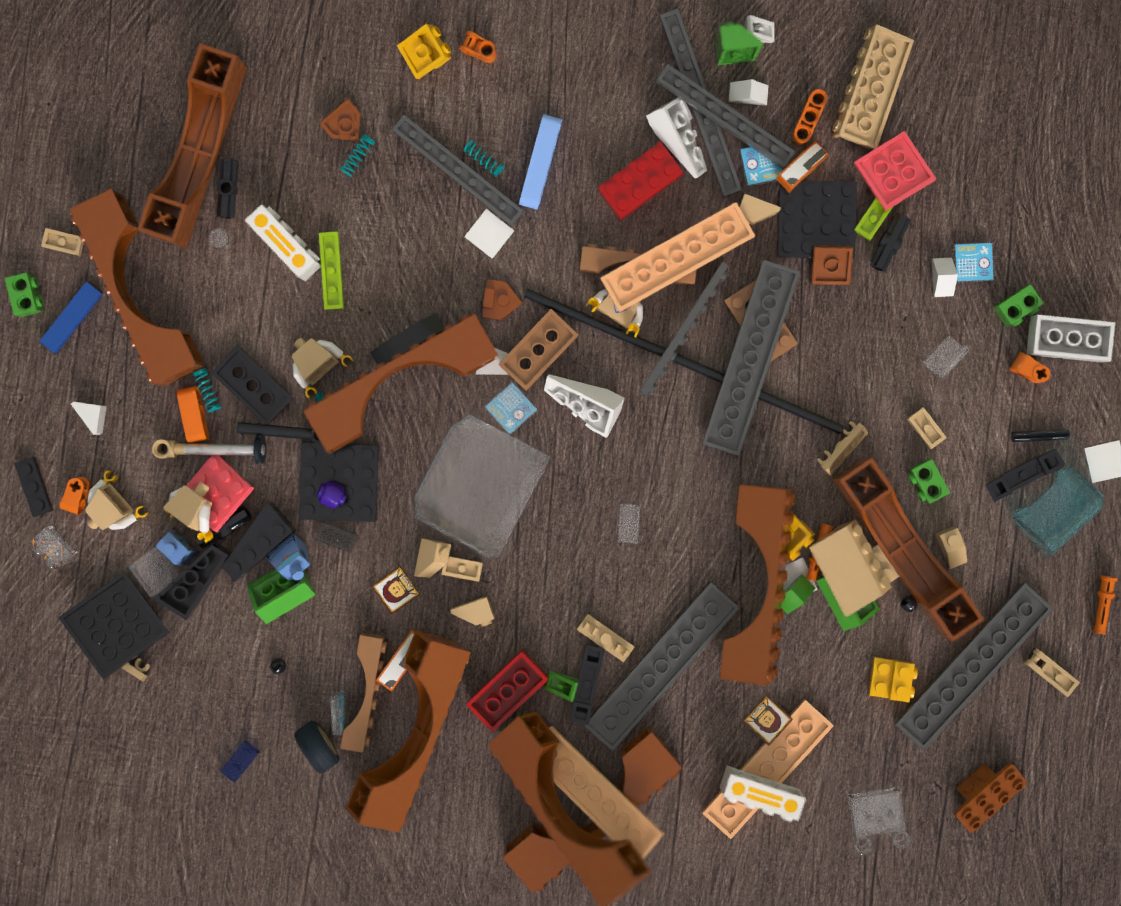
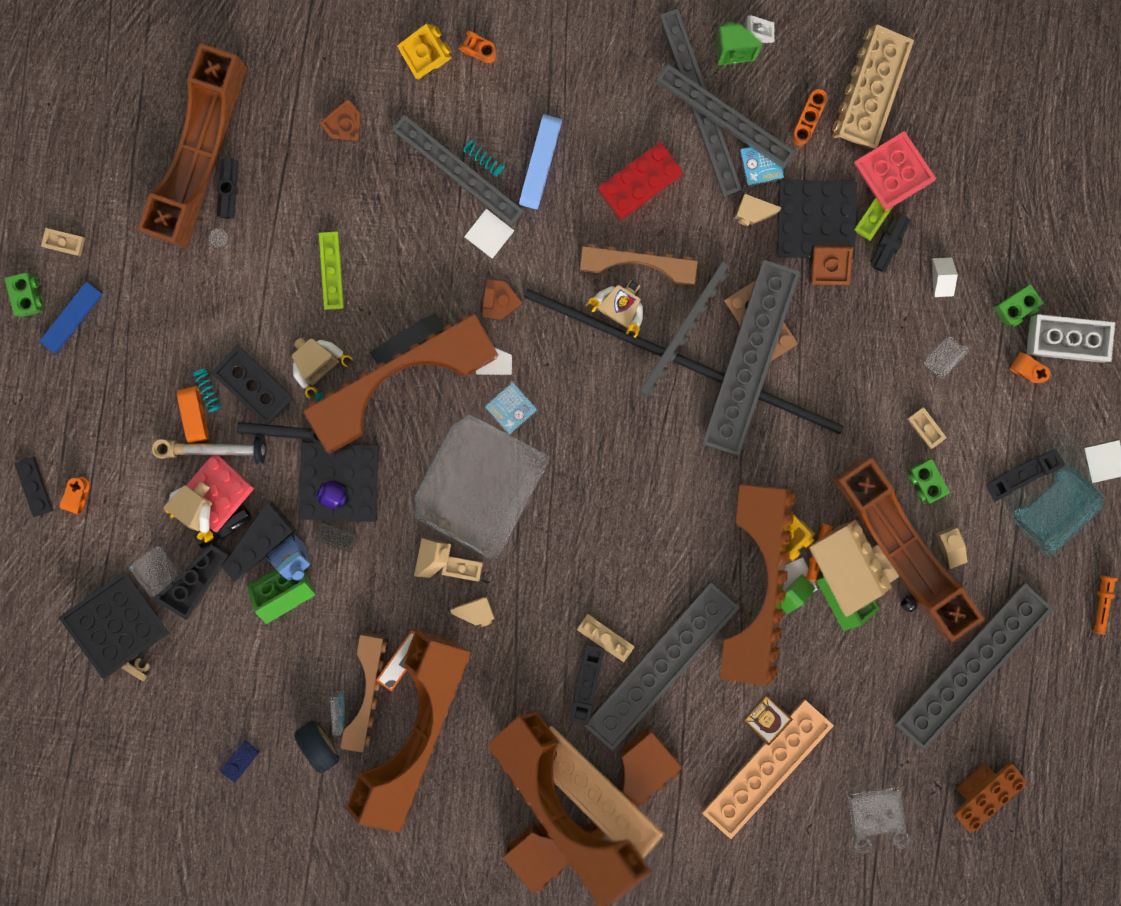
clear brick [29,526,78,571] -> none
dark orange arch [70,189,206,386] -> none
white slope [71,402,107,435] -> none
tan torso [85,470,149,530] -> none
medium blue torso [156,527,199,566] -> none
white brick [245,204,321,281] -> none
black hinge [270,658,286,674] -> none
teal piece [340,134,375,177] -> none
sticker [371,566,420,615] -> none
red brick [466,648,549,733] -> none
medium nougat plate [498,309,579,391] -> none
white wedge [544,374,624,438] -> none
bright green slope [545,671,578,702] -> none
light nougat plate [600,202,755,313] -> none
clear panel [618,504,640,544] -> none
white wedge [646,97,707,178] -> none
white brick [720,766,806,821] -> none
white slope [728,79,768,105] -> none
slope [776,141,829,193] -> none
tan plate [817,421,868,476] -> none
yellow plate [868,657,918,702] -> none
medium azure tile [952,242,994,283] -> none
black axle [1011,429,1070,442] -> none
tan plate [1024,648,1080,697] -> none

